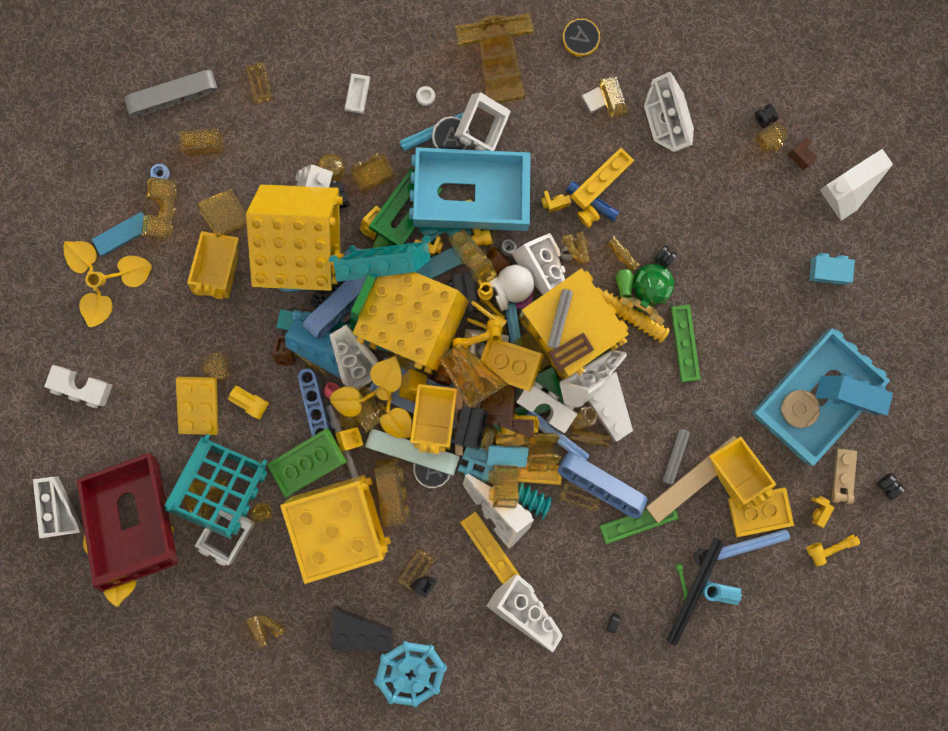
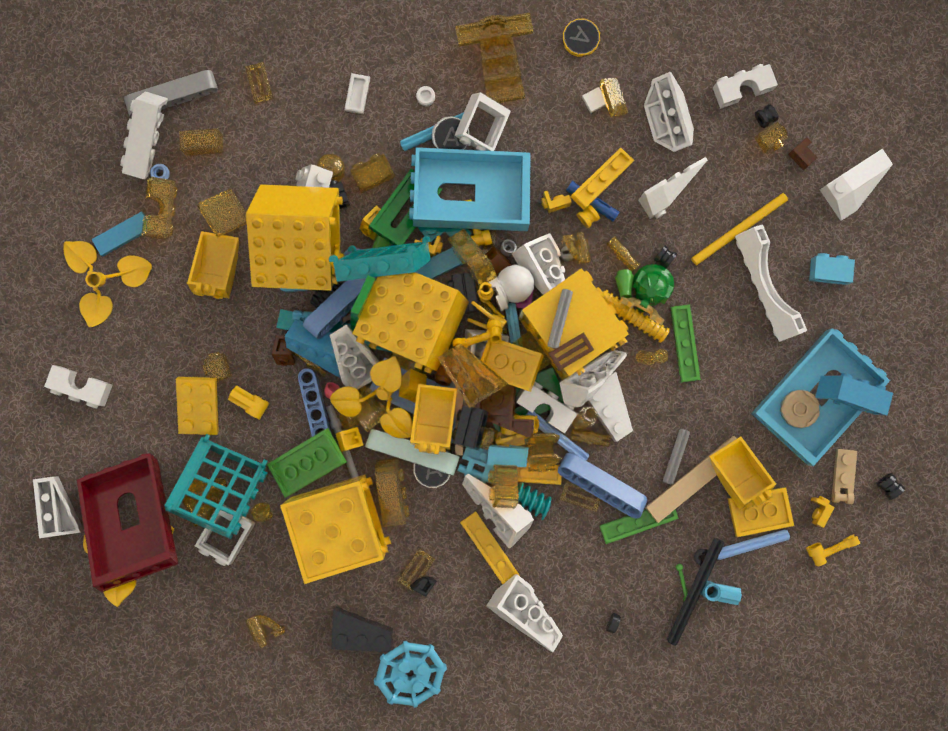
none -> white wedge [120,91,168,179]
none -> clear yellow plant [636,349,668,366]
none -> white wedge [638,157,707,219]
none -> yellow piece [691,193,788,266]
none -> white arch [713,64,778,109]
none -> white arch [735,225,807,342]

